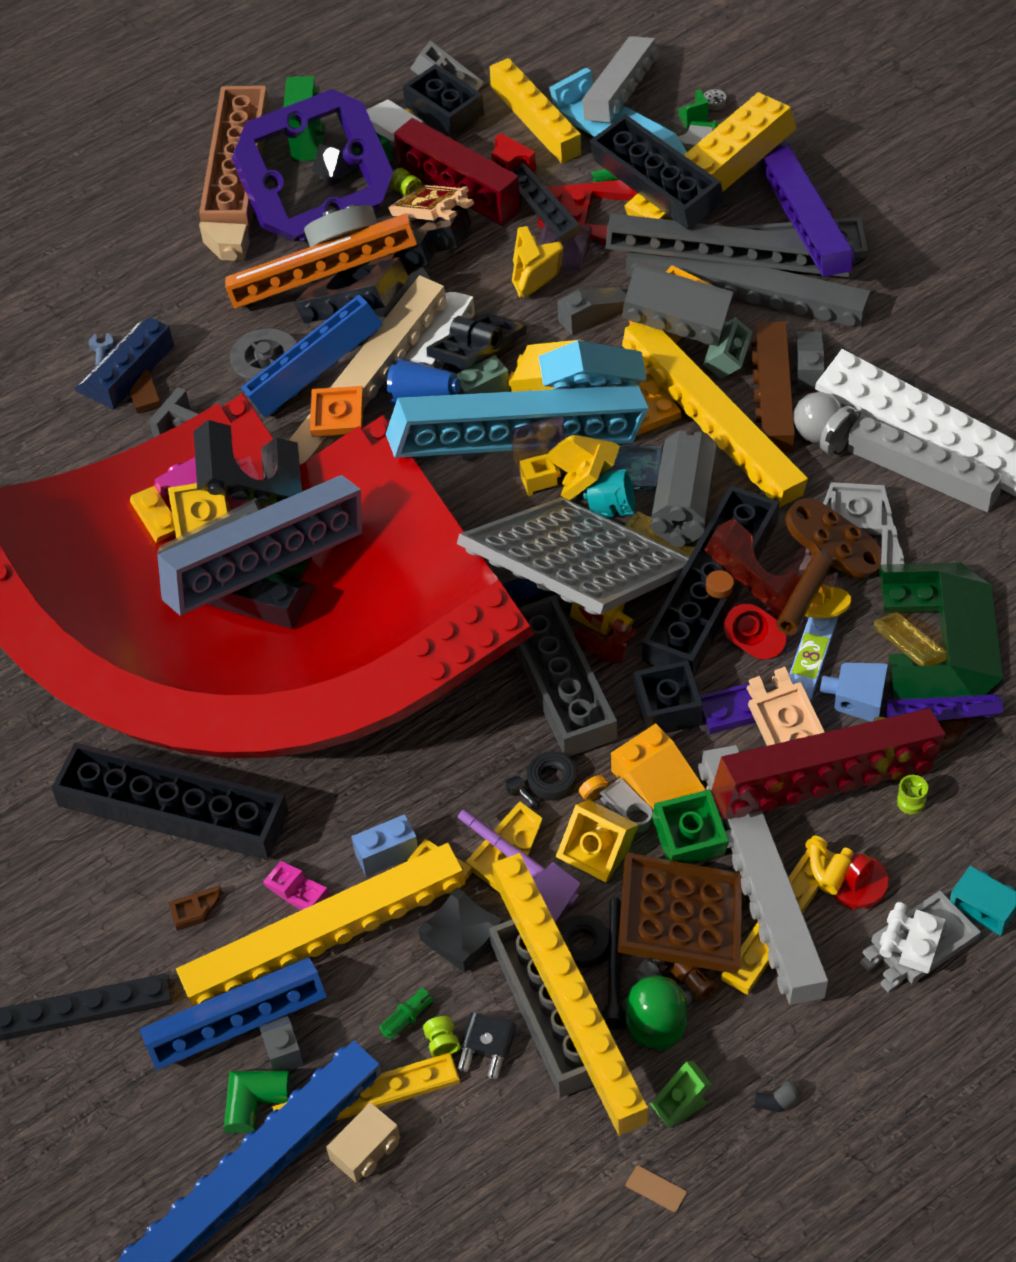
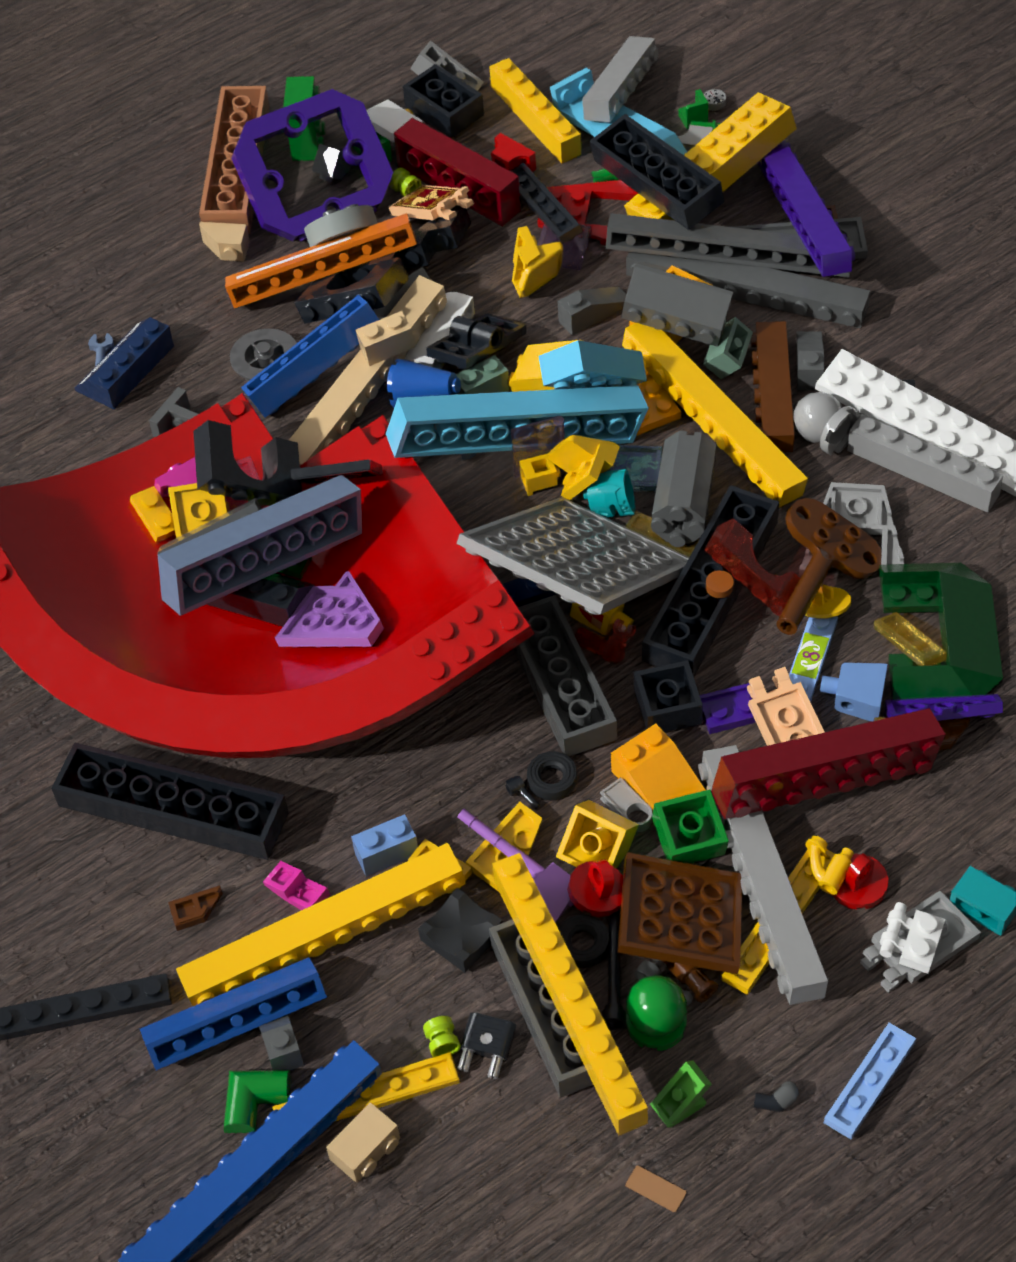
reddish brown tile [129,369,161,414] -> none
orange plate [310,386,364,437] -> none
green axle [379,988,433,1039] -> none
light orange tile [579,775,608,801] -> none
red piece [724,604,786,659] -> none
lime wheel [897,775,928,814] -> none
none -> medium lavender wing [275,571,384,647]
none -> black tile [291,459,383,485]
none -> tan brick [356,311,416,366]
none -> red tile [567,859,623,917]
none -> light blue plate [824,1023,916,1139]

